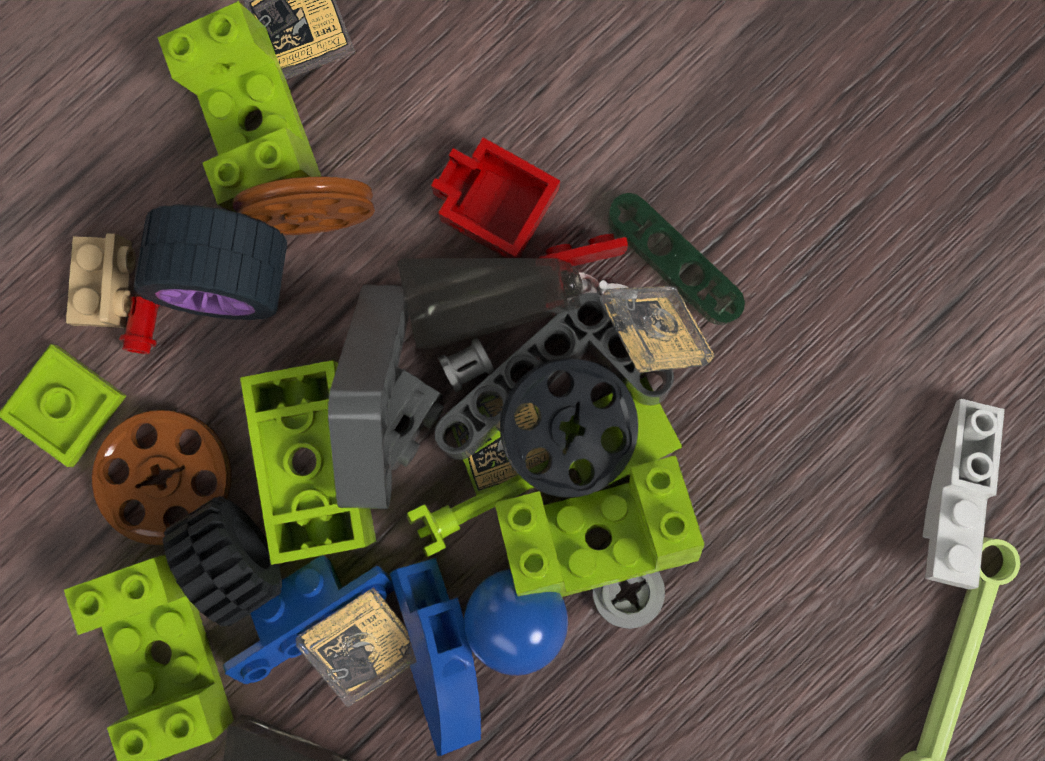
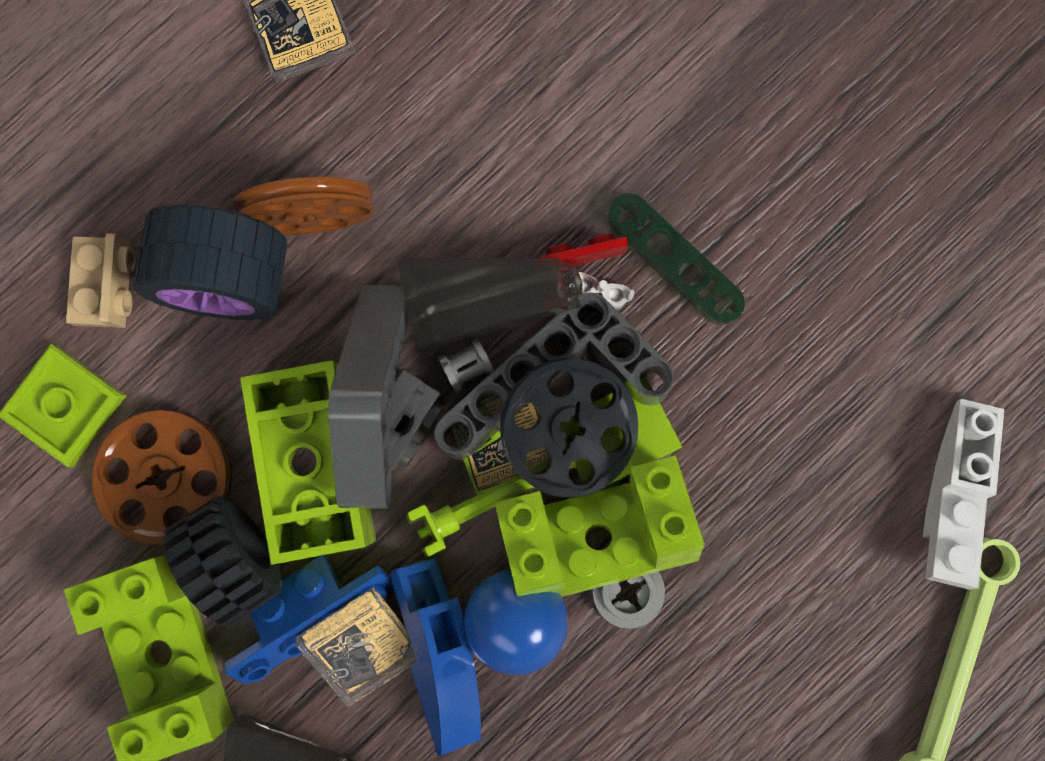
red pin [119,296,160,354] -> none
lime plate [157,1,321,213] -> none
red piece [431,137,560,264] -> none
clear tile [600,286,715,373] -> none

